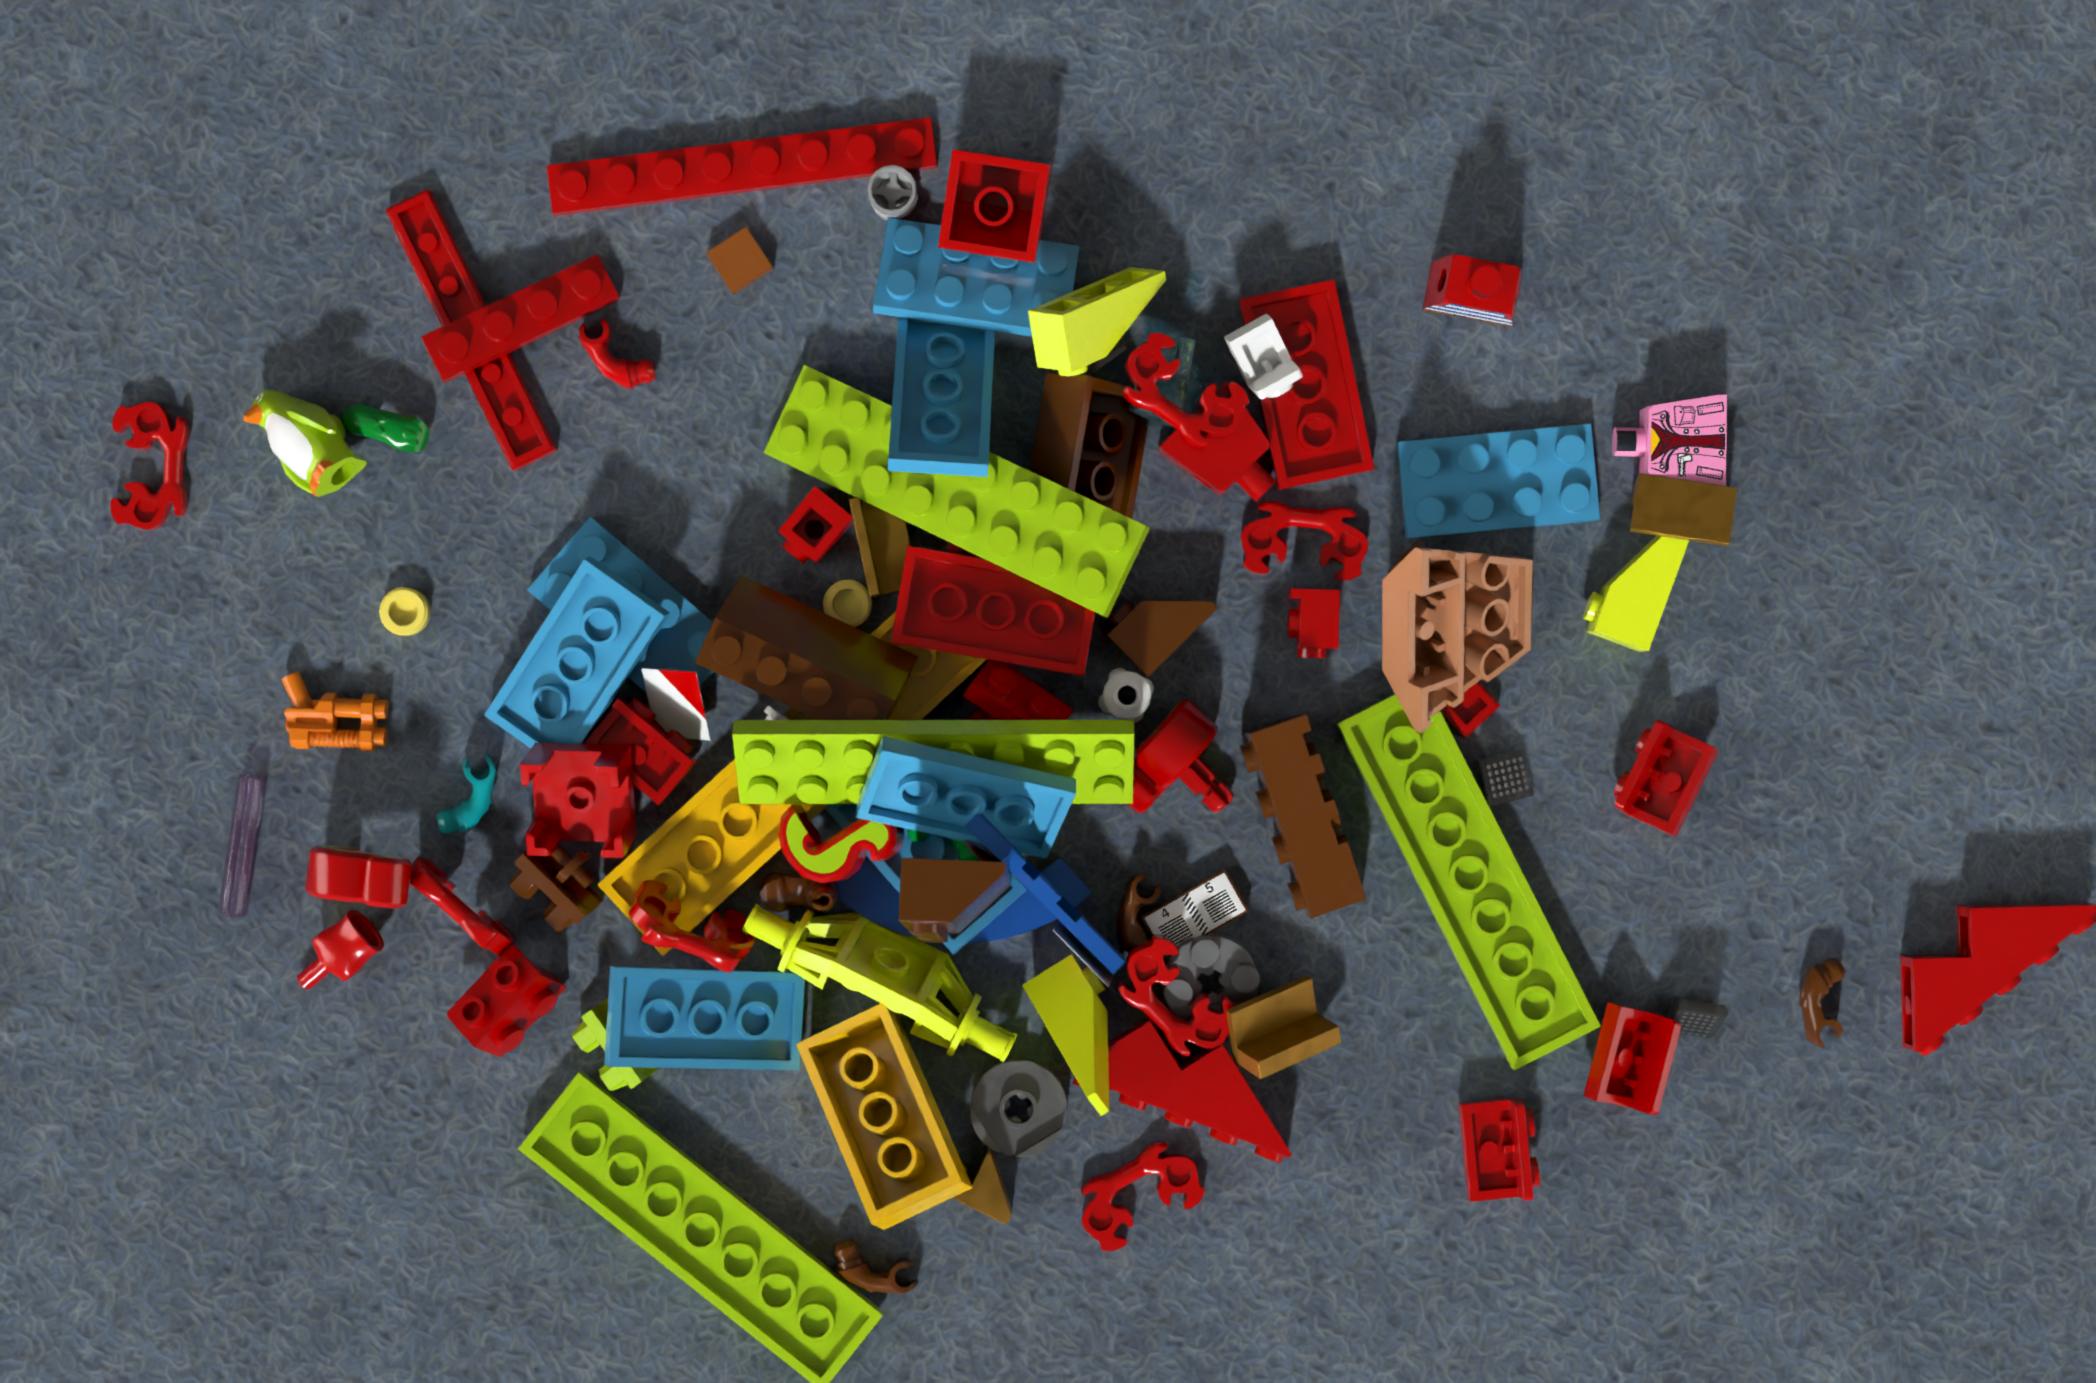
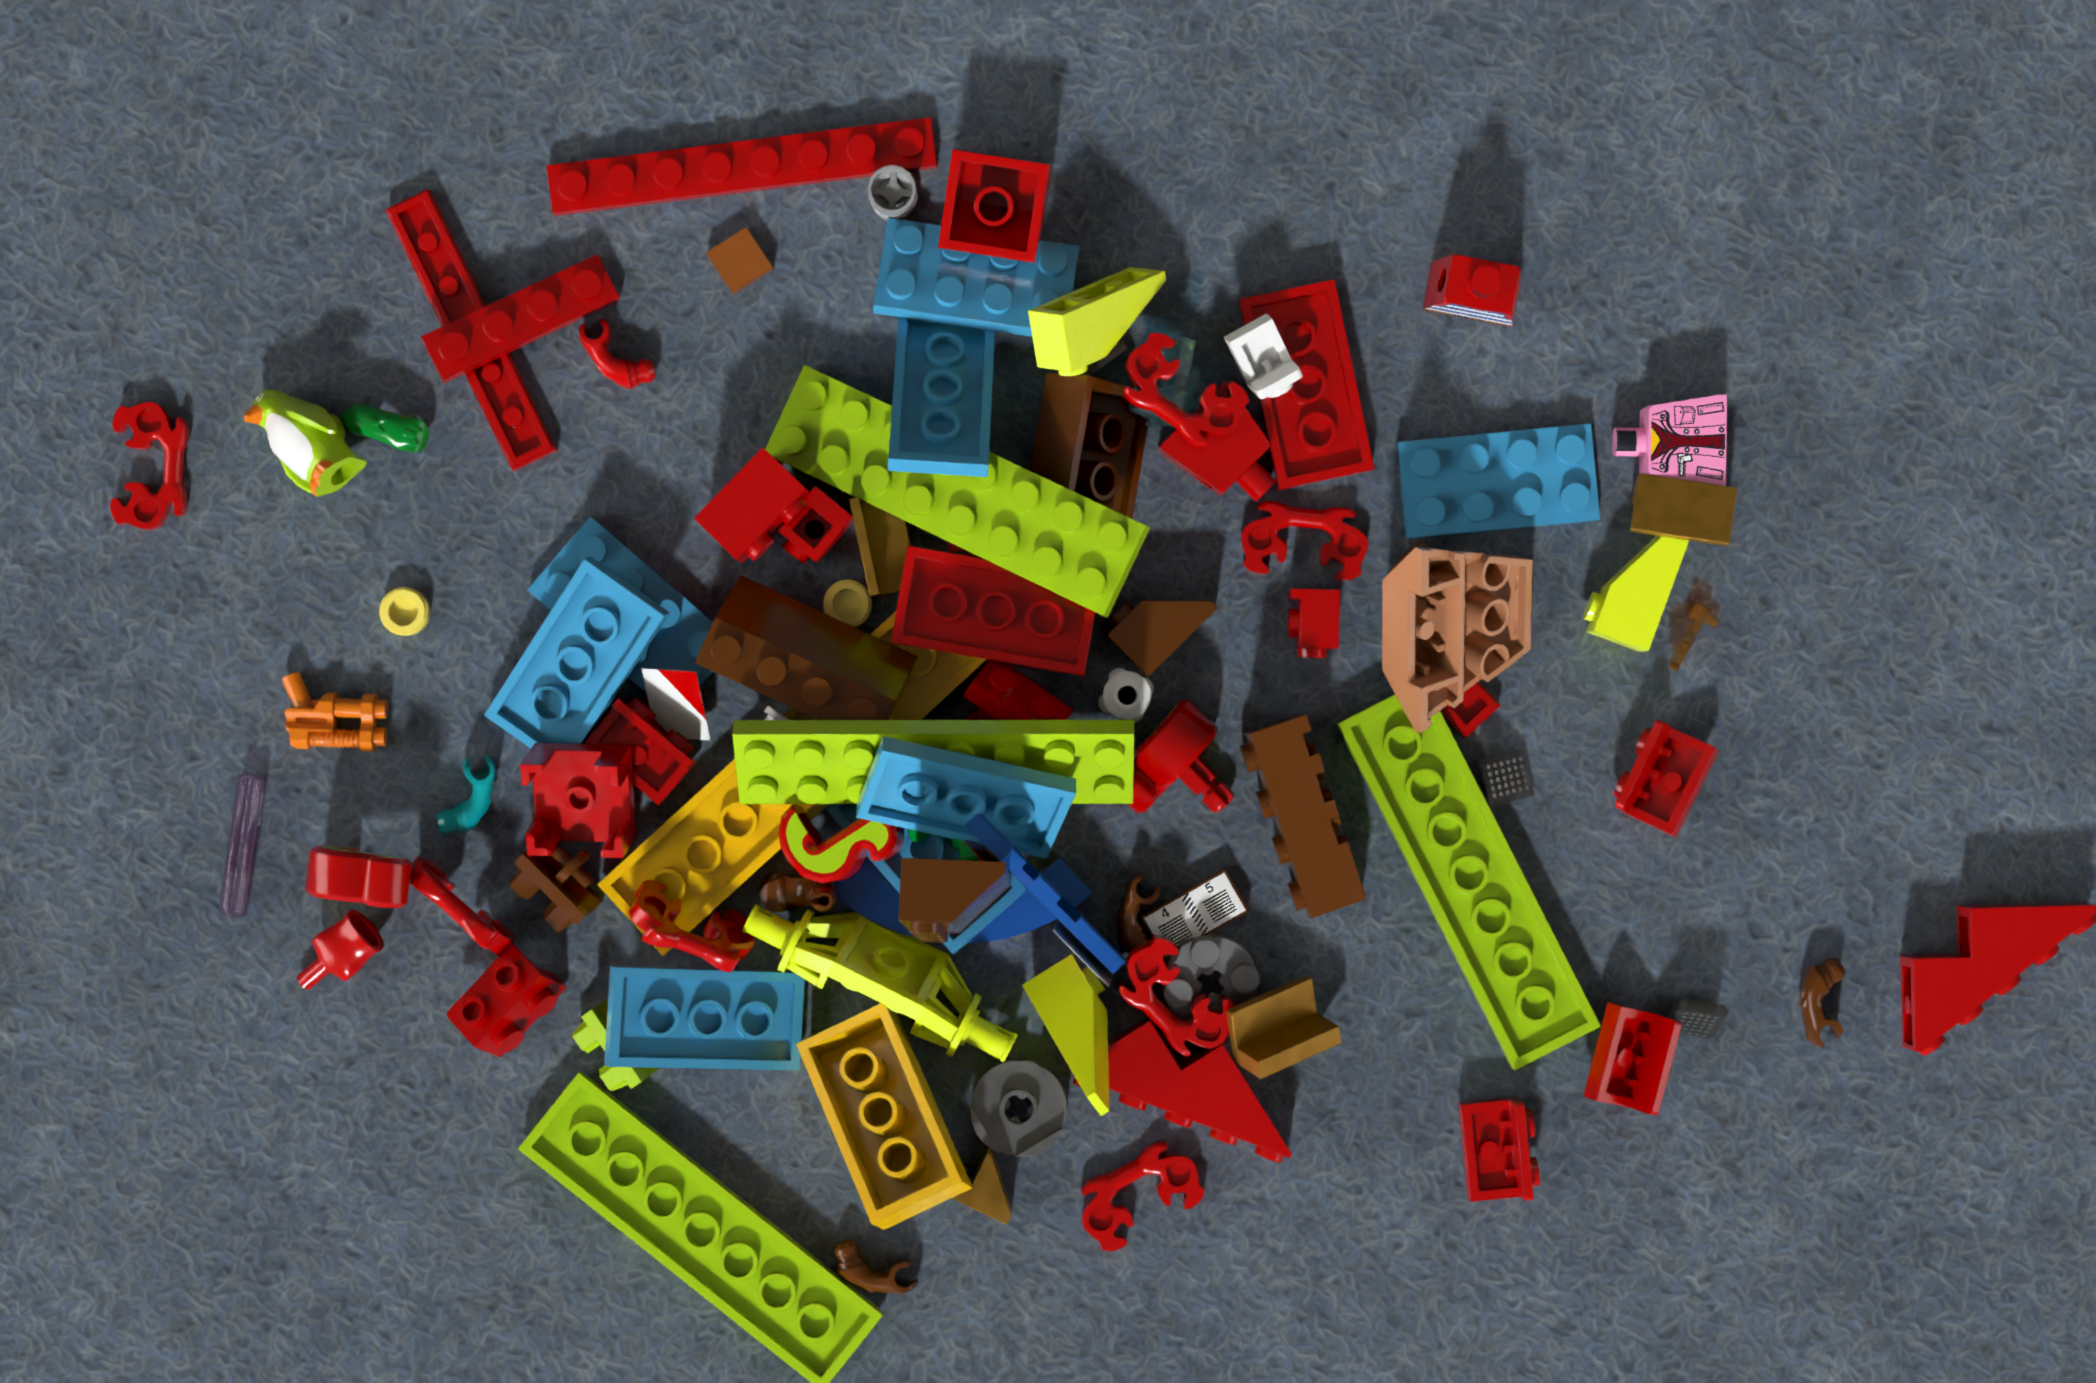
none -> red slope [694,447,810,563]
none -> clear orange piece [1668,599,1720,672]

